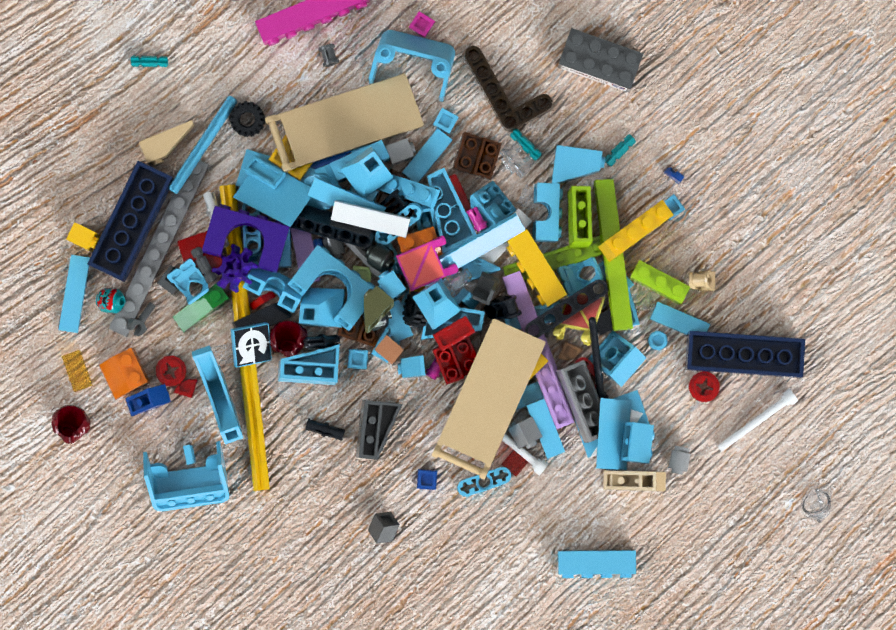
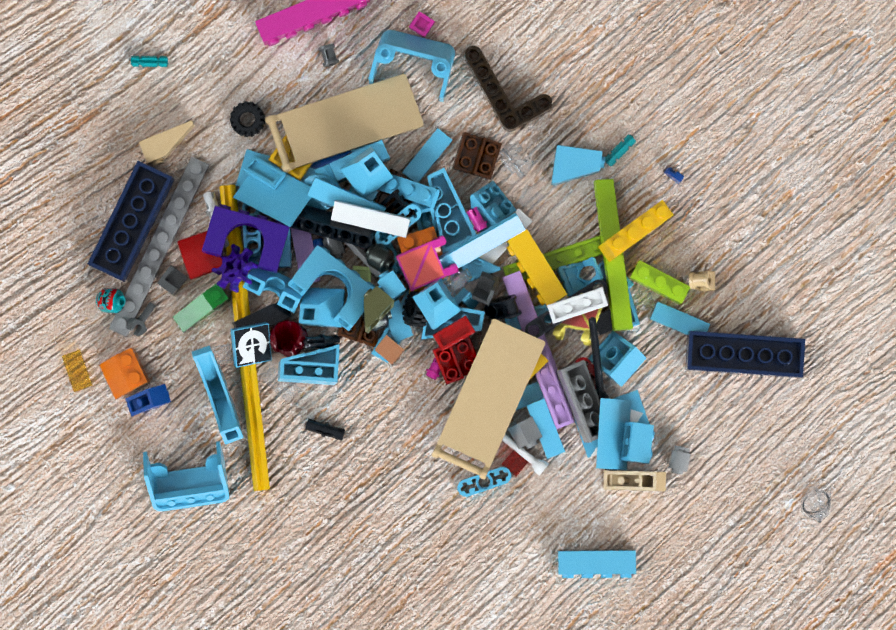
dark red hair [51,405,91,444] -> none
medium azure tile [58,255,90,333] -> none
yellow brick [66,222,101,252] -> none
red gear [156,356,187,386] -> none
medium azure piece [167,258,209,305] -> none
medium azure axle [168,96,237,194] -> none
red tile [173,379,198,398] -> none
medium azure tile [183,445,196,465] -> none
dark grey axle [191,247,217,283] -> none
red tile [250,291,276,310] -> none
medium azure tile [347,349,368,370] -> none
dark grey wedge [356,400,403,460] -> none
dark grey panel [368,512,400,544] -> none
light grey brick [386,138,416,166] -> none
medium azure slope [397,355,426,378] -> none
blue tile [417,469,437,490] -> none
medium azure plate [433,108,459,134] -> none
red tile [449,174,471,212] -> none
teal axle [510,129,542,161] -> none
medium azure arch [532,182,563,243] -> none
dark grey brick [558,28,644,92] -> none
medium nougat tile [558,341,583,361] -> none
lime brick [567,186,593,248] -> none
medium azure tile [648,331,668,350] -> none
medium azure tile [664,194,685,221] -> none
red gear [689,371,720,402] -> none
white piece [718,389,798,451] -> none
none -> white tile [547,287,608,324]

